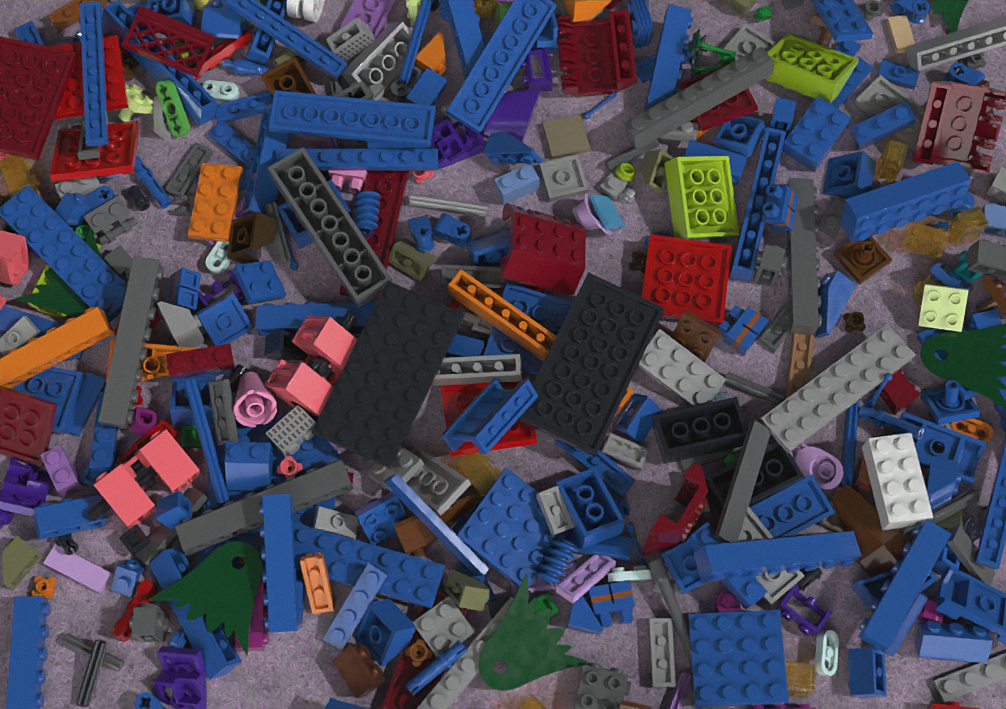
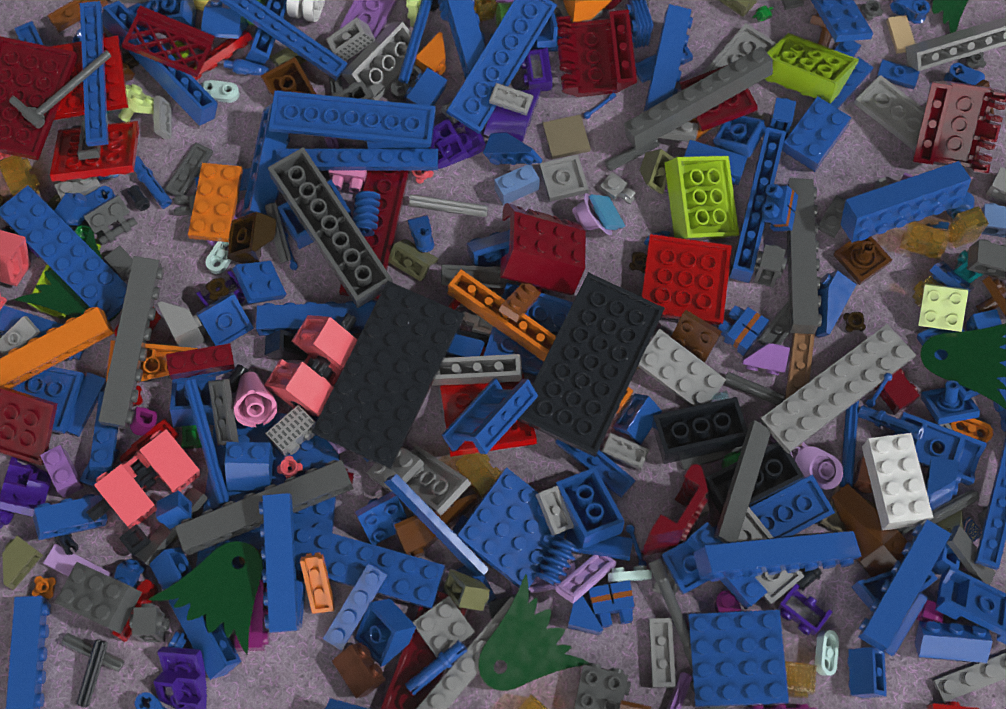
bright green beam [156,80,190,137] -> none
blue hips [166,267,201,312] -> none
blue plate [208,121,255,168] -> none
blue tile [216,91,273,123] -> none
light grey plate [313,506,359,539] -> none
dark orange plate [405,639,432,667] -> none
blue piece [432,213,472,247] -> none
green plate [534,592,559,618] -> none
blue plate [614,499,630,519] -> none
lime plate [616,163,635,182] -> none
plant [688,29,736,78] -> none
blue slope [823,151,876,199] -> none
blue brick [850,101,916,150] -> none
clear yellow brick [875,140,908,184] -> none
none -> dark grey bar [9,50,111,128]
none -> dark grey brick [55,562,142,634]
none -> dark brown plate [205,278,230,301]
none -> light grey plate [489,83,533,116]
none -> dark orange plate [499,283,541,322]
none -> medium lavender slope [742,342,790,375]

